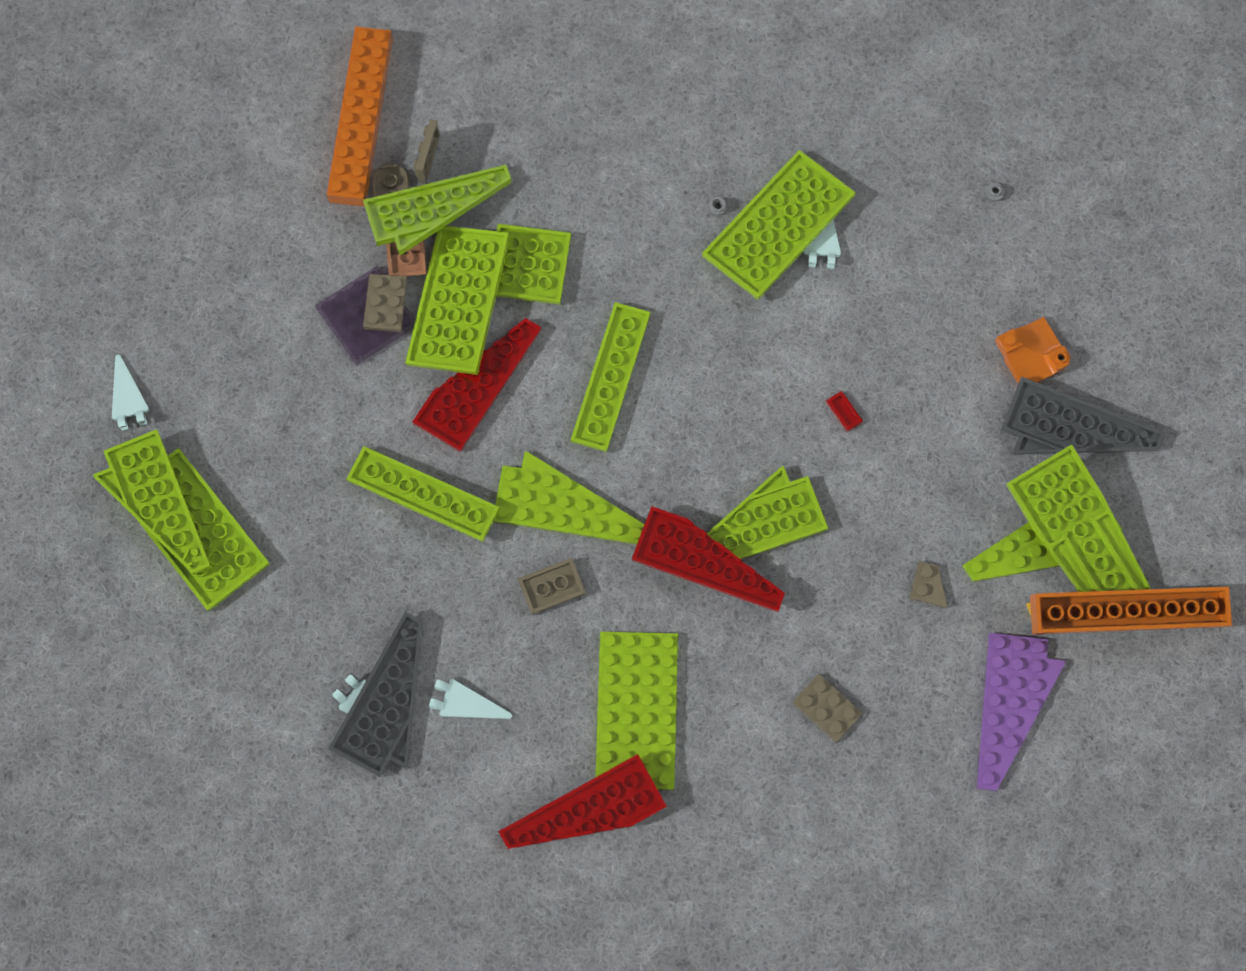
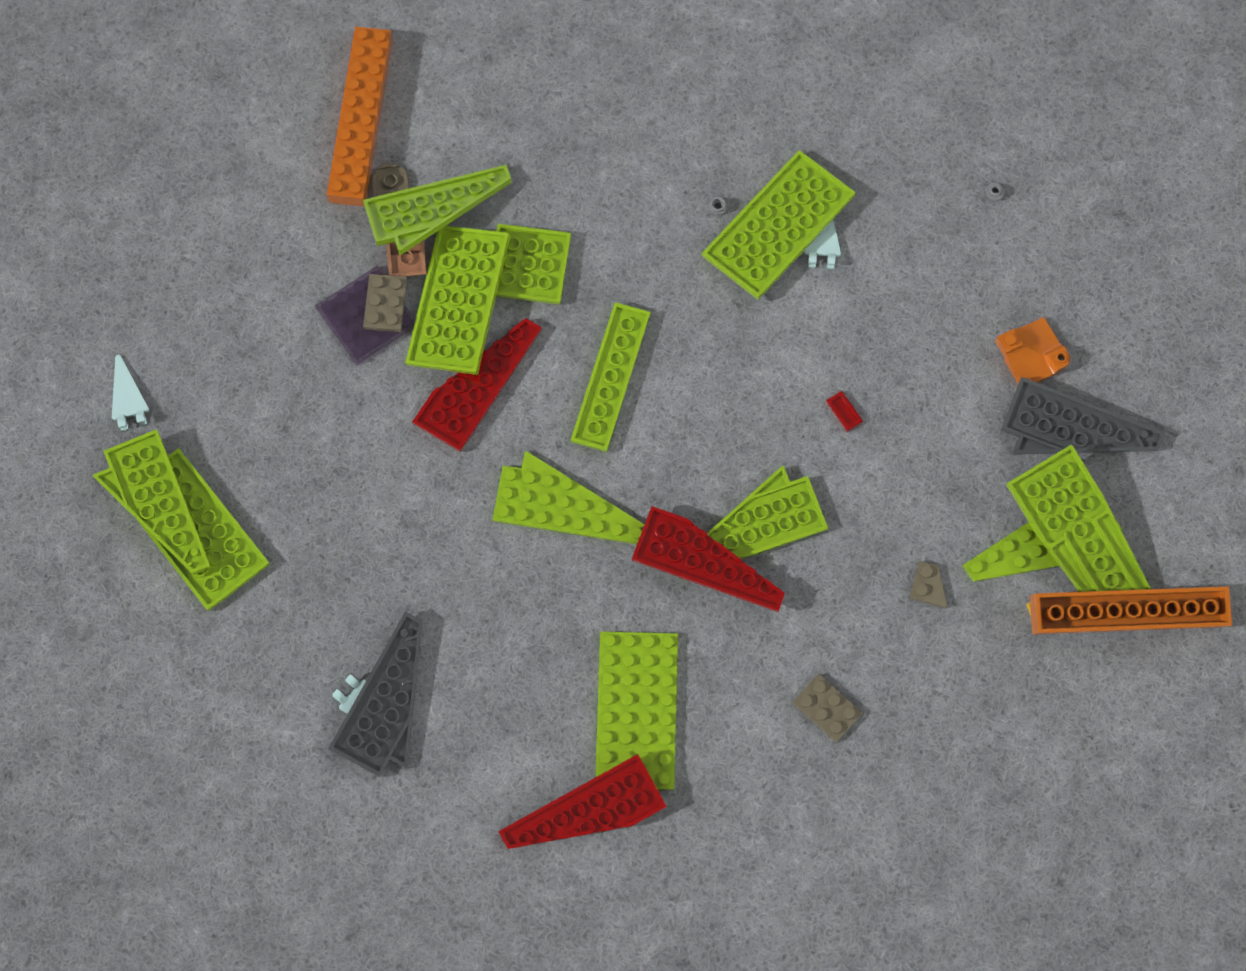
lime plate [346,446,500,542] -> none
dark tan plate [413,119,440,184] -> none
light aqua flag [429,679,512,719] -> none
dark tan plate [518,558,586,615] -> none
medium lavender wing [976,633,1065,791] -> none

